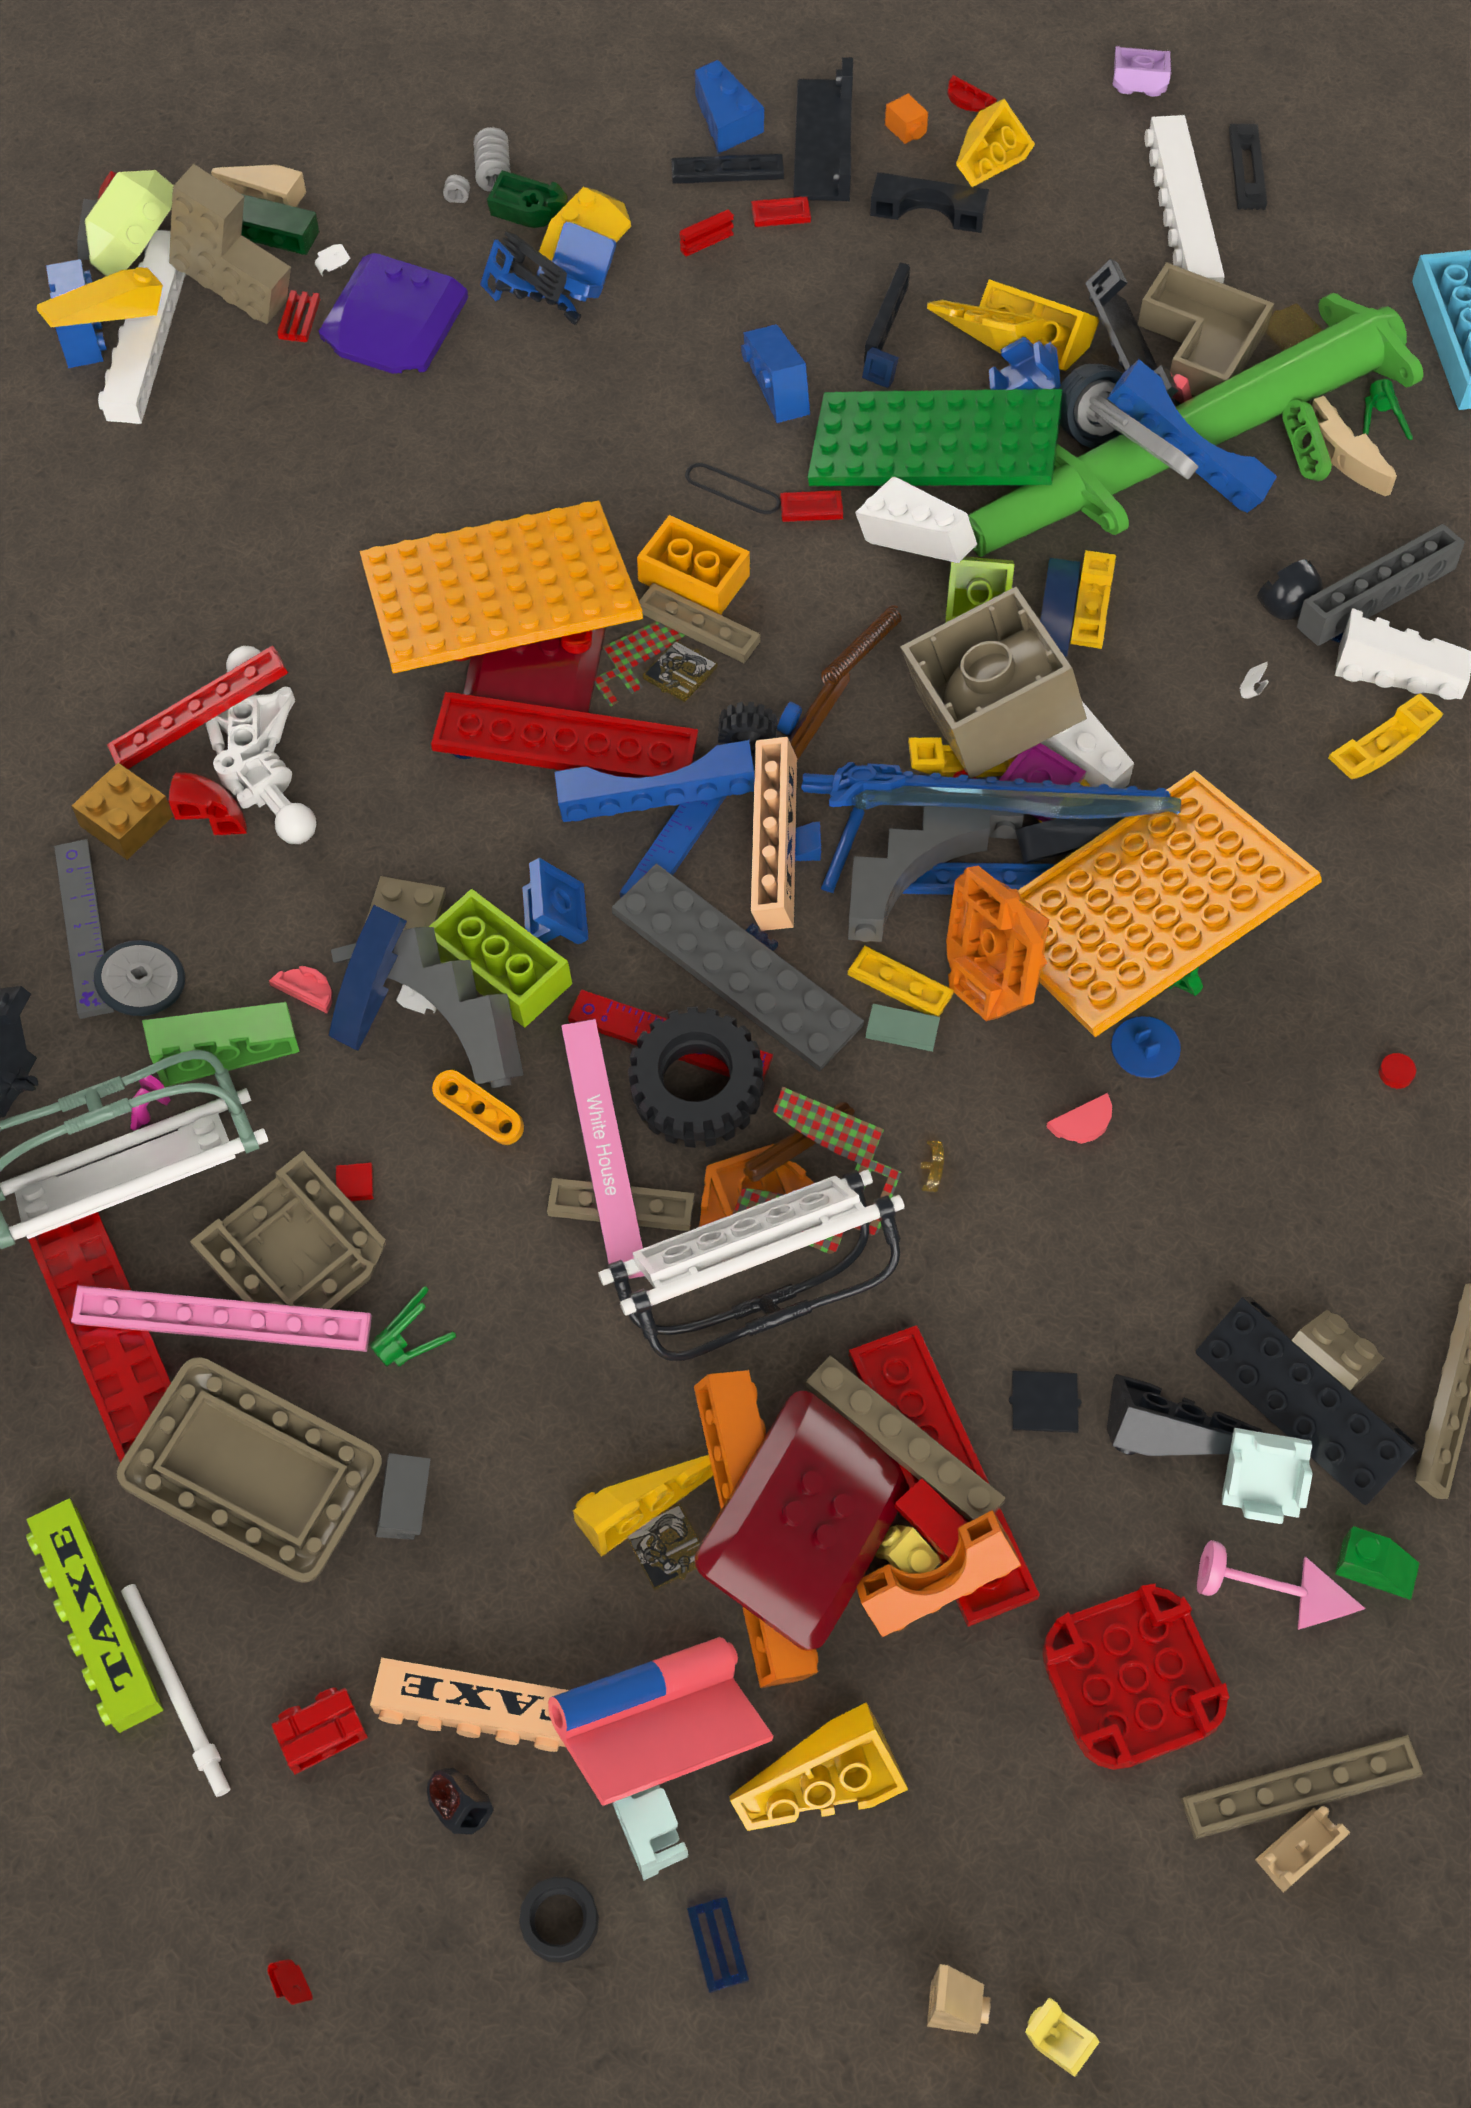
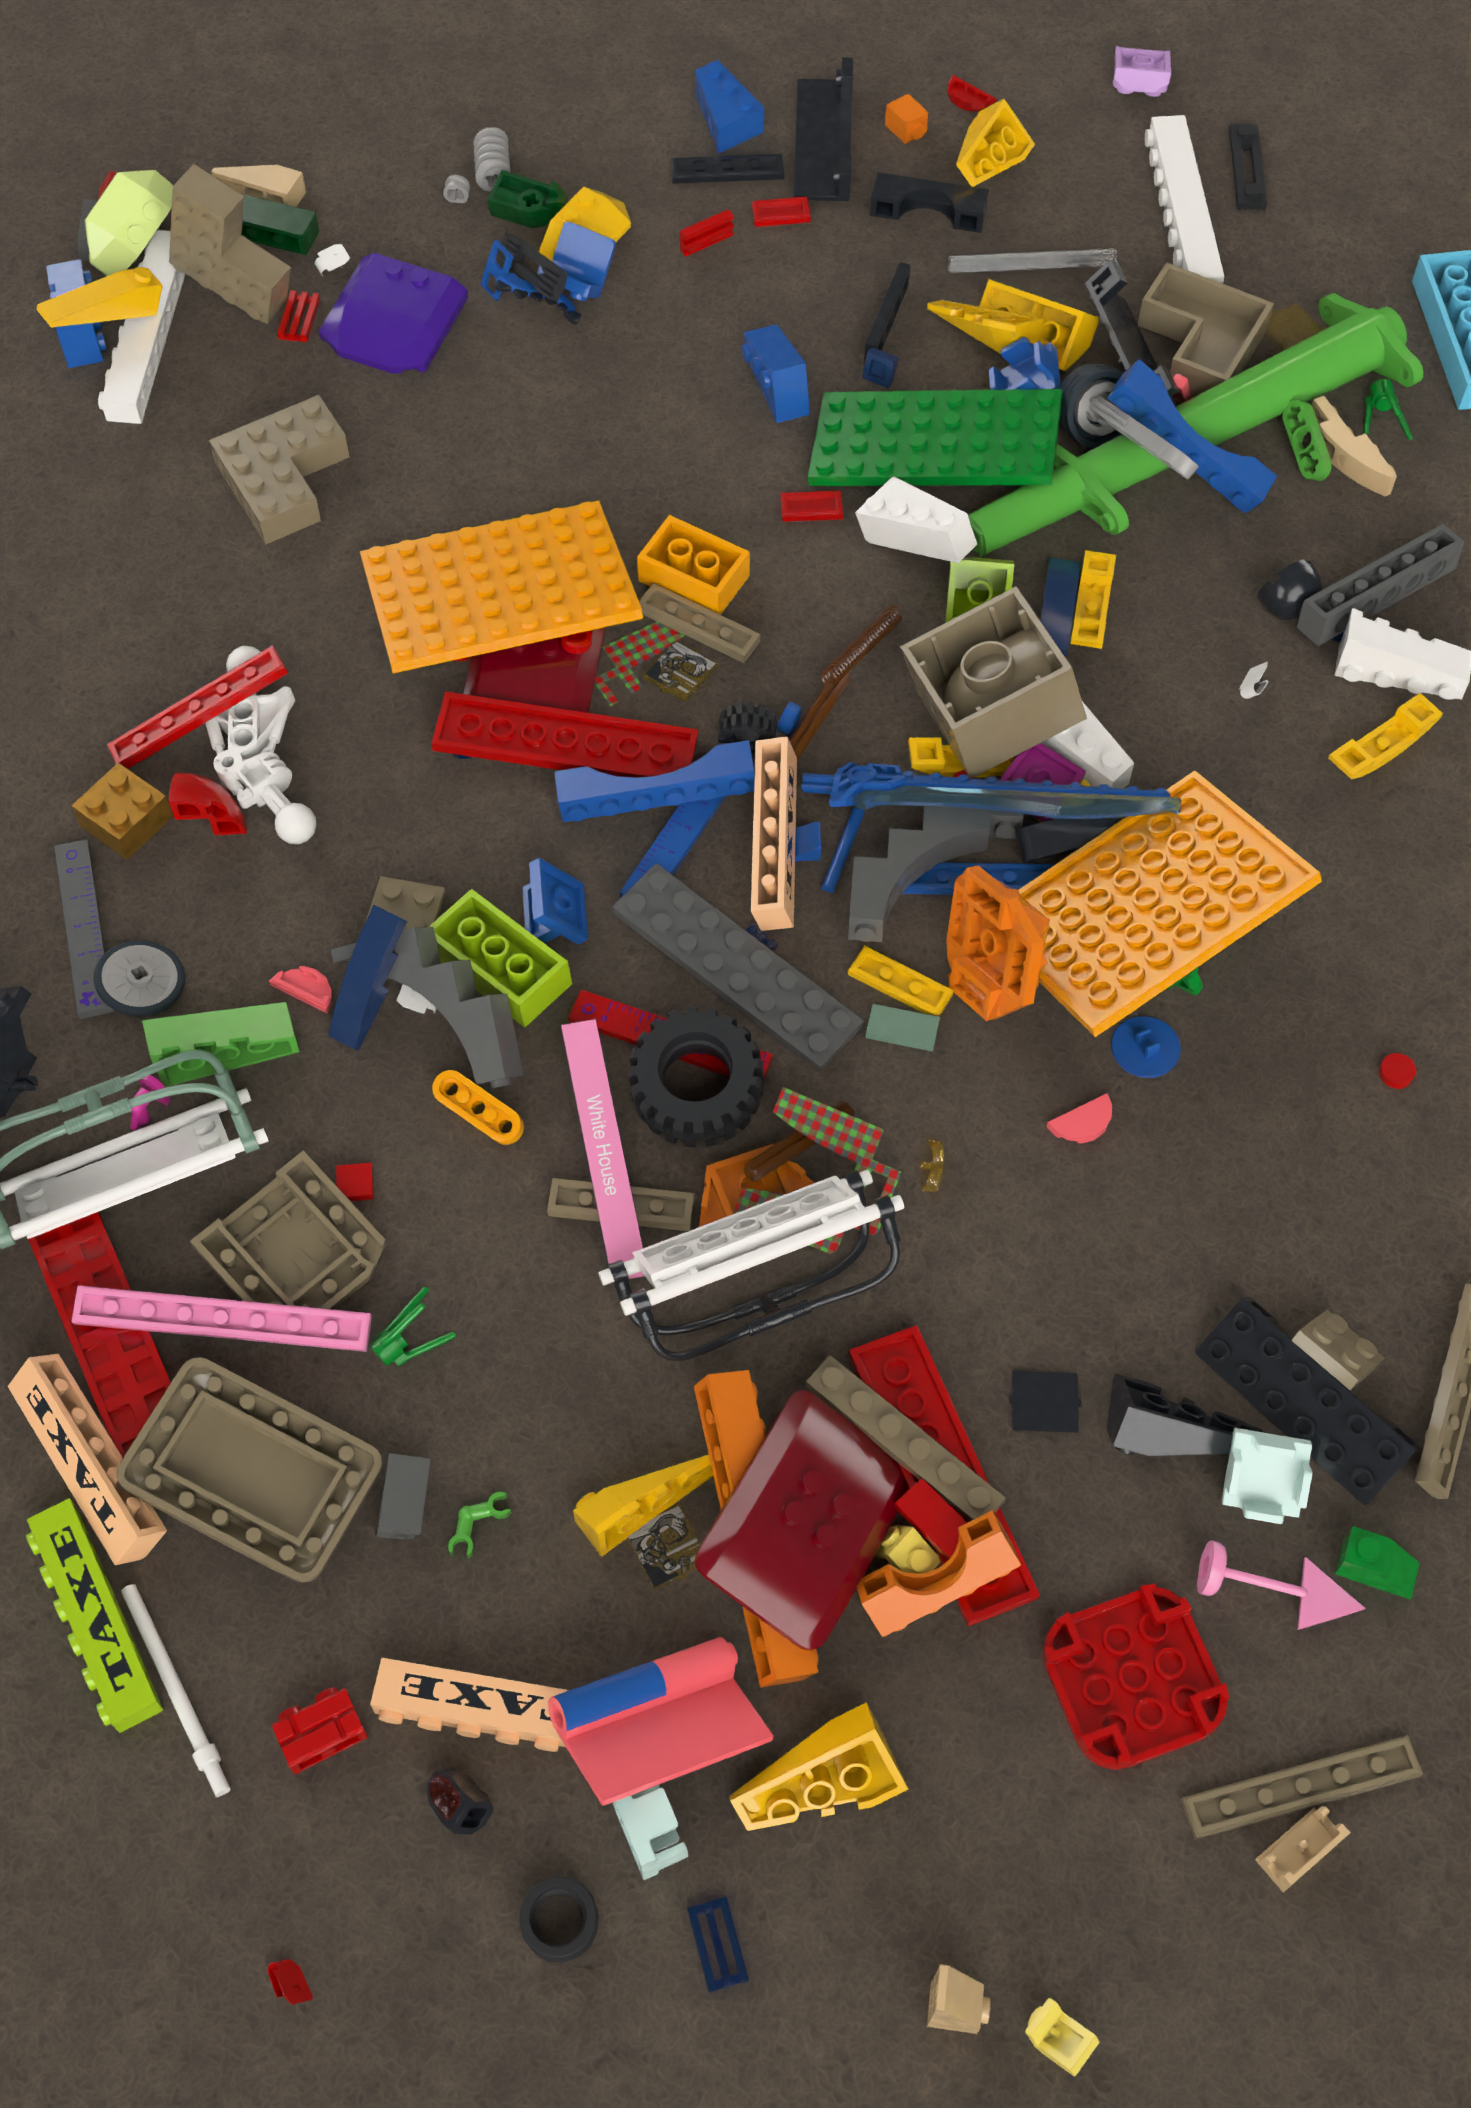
black piece [685,463,781,514] -> none
none -> light nougat brick [8,1354,167,1565]
none -> dark tan piece [209,395,350,544]
none -> bright green arm [448,1492,511,1559]
none -> clear smoke axle [947,248,1117,273]

